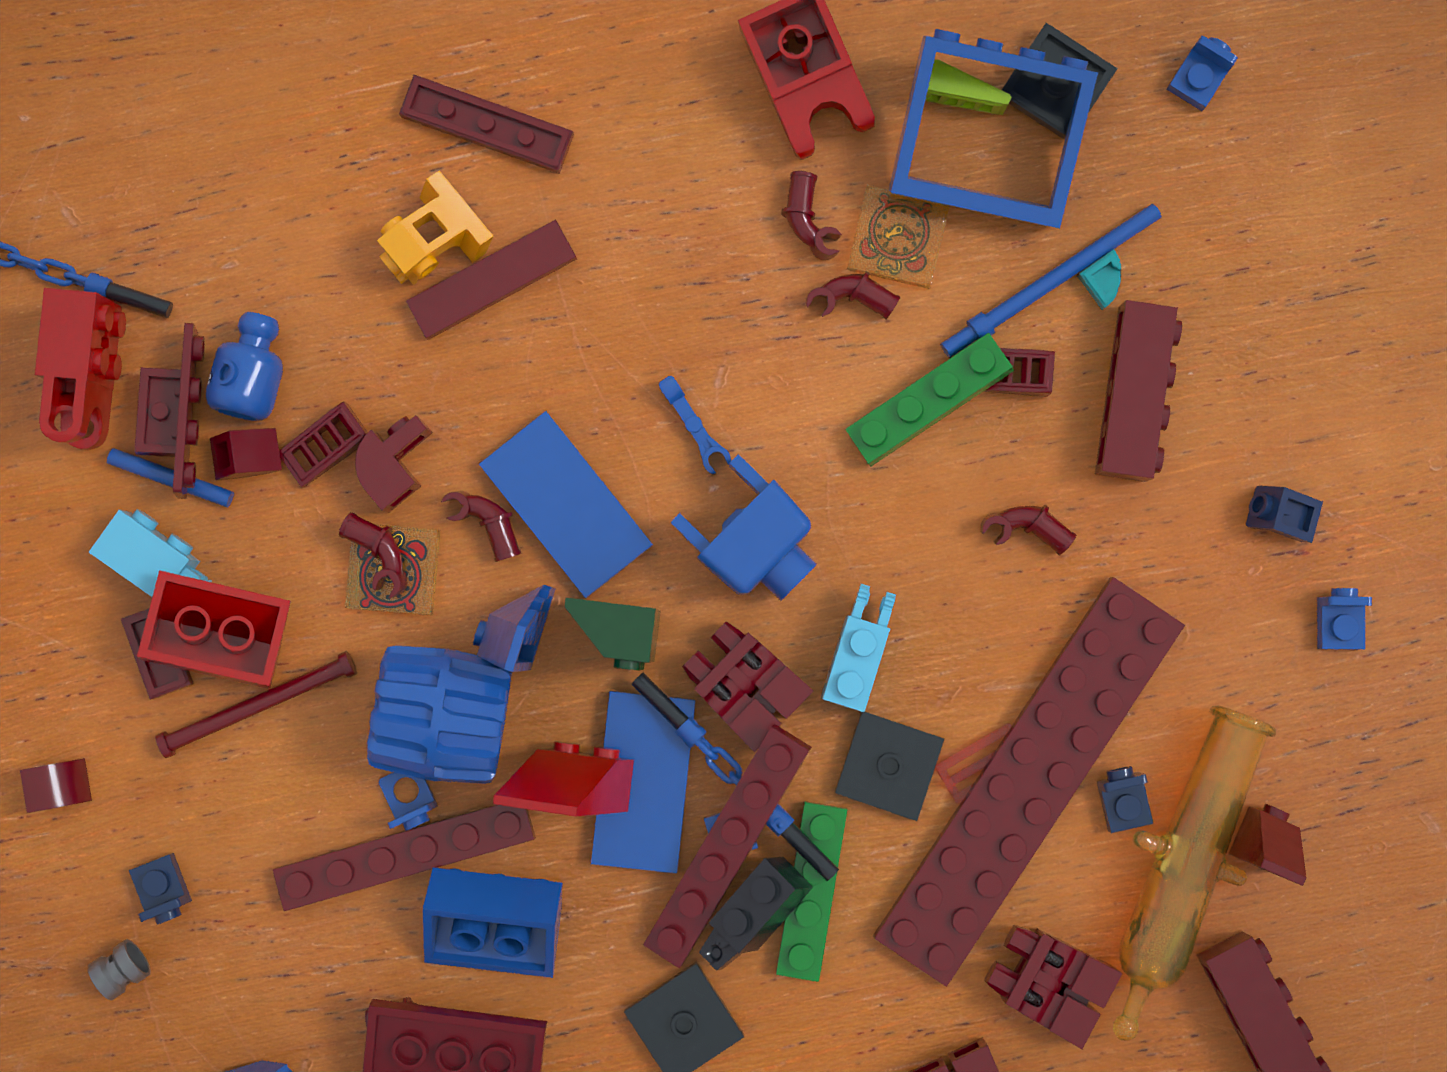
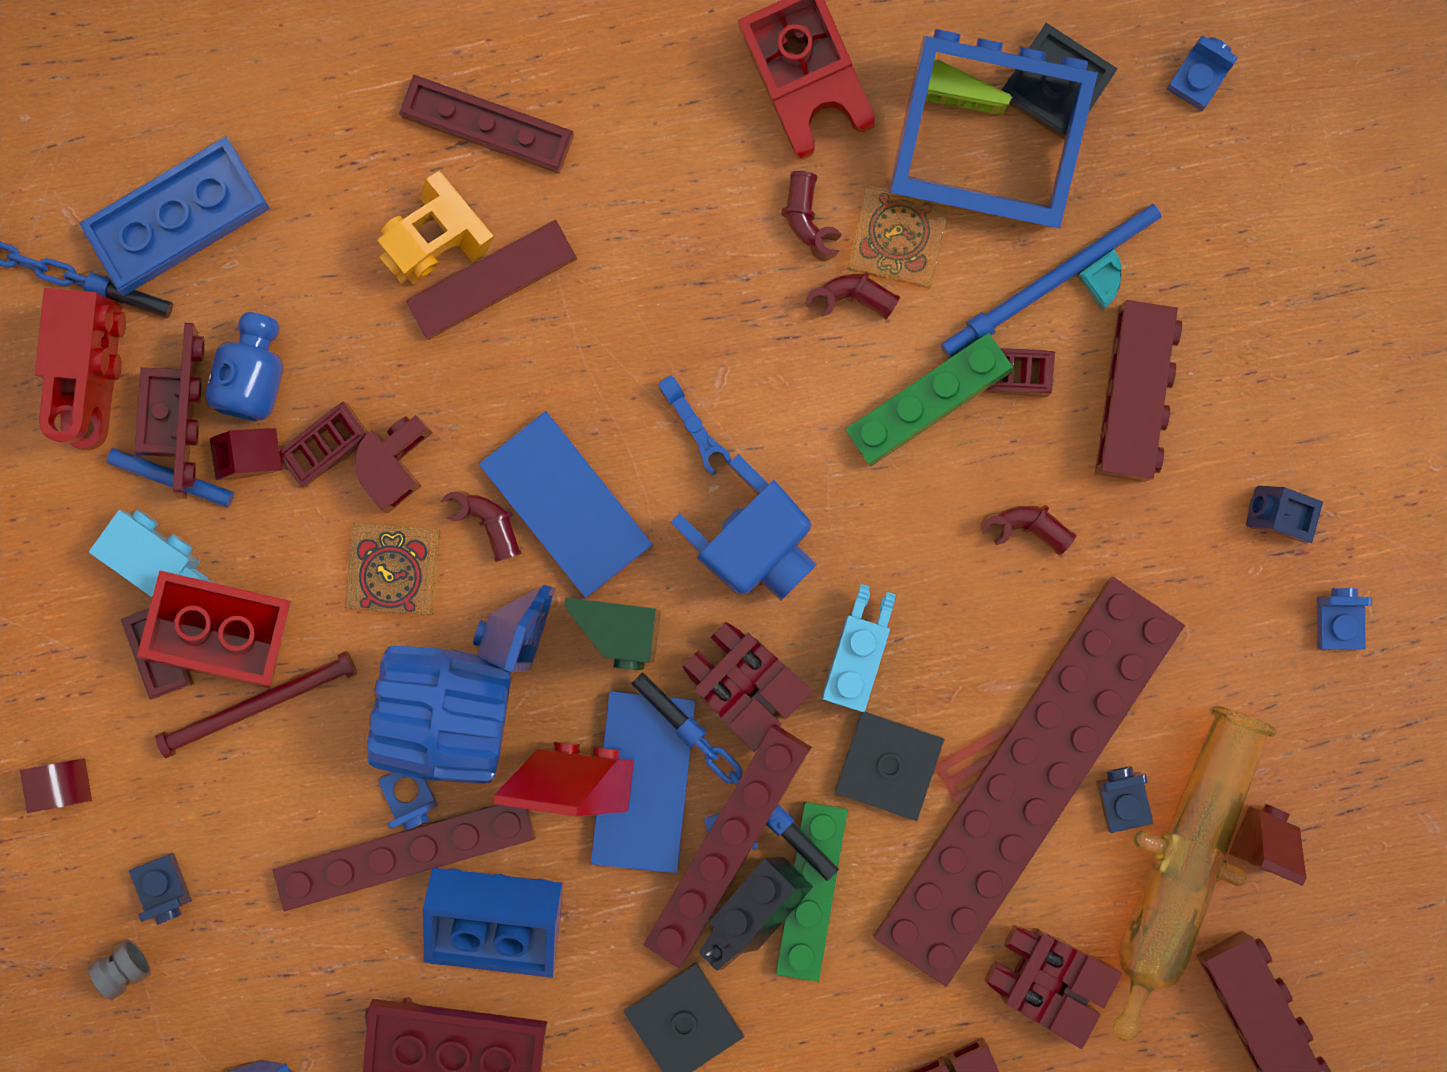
dark red piece [339,512,408,598] -> none
none -> blue tile [79,136,271,296]

